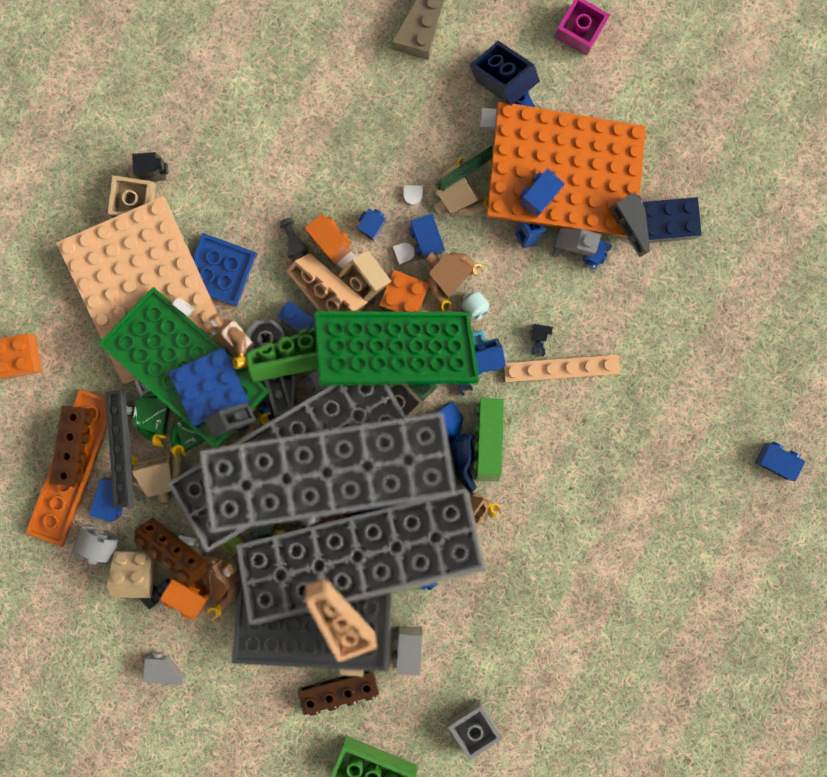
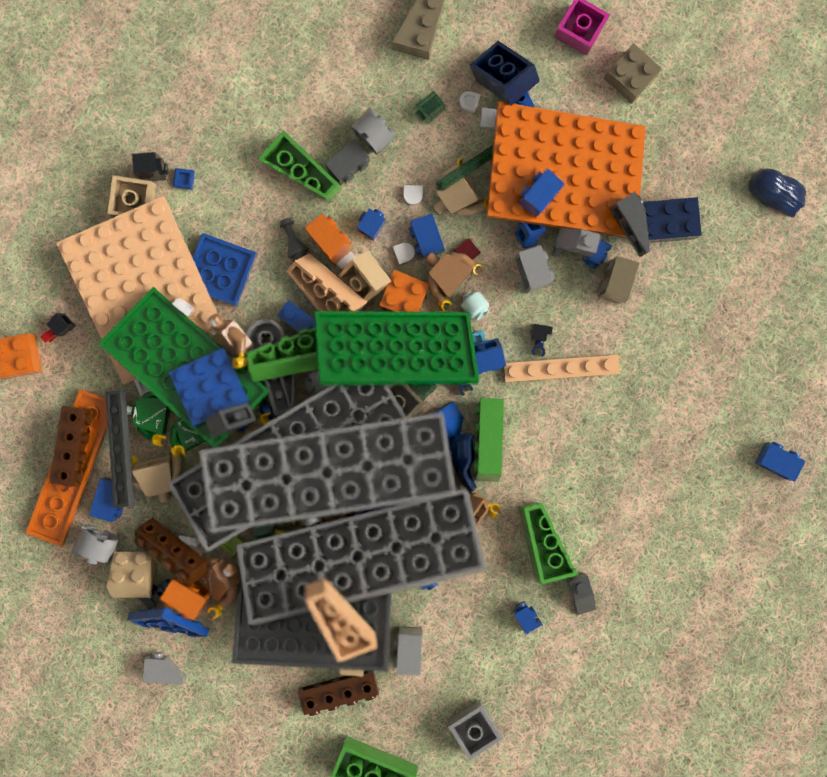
none -> black piece [40,313,76,343]
none -> blue plate [127,607,209,637]
none -> blue tile [173,168,195,190]
none -> bright green wedge [258,130,342,201]
none -> dark grey brick [325,139,370,185]
none -> light grey brick [351,108,397,155]
none -> clear green brick [415,91,446,125]
none -> dark red tile [454,238,481,260]
none -> white tile [459,91,481,114]
none -> blue brick [513,601,543,634]
none -> light grey brick [515,245,555,294]
none -> bright green wedge [518,502,578,585]
none -> dark grey slope [566,573,596,615]
none -> dark tan brick [597,256,639,304]
none -> dark tan brick [604,43,662,103]
none -> dark blue hair [749,168,806,217]

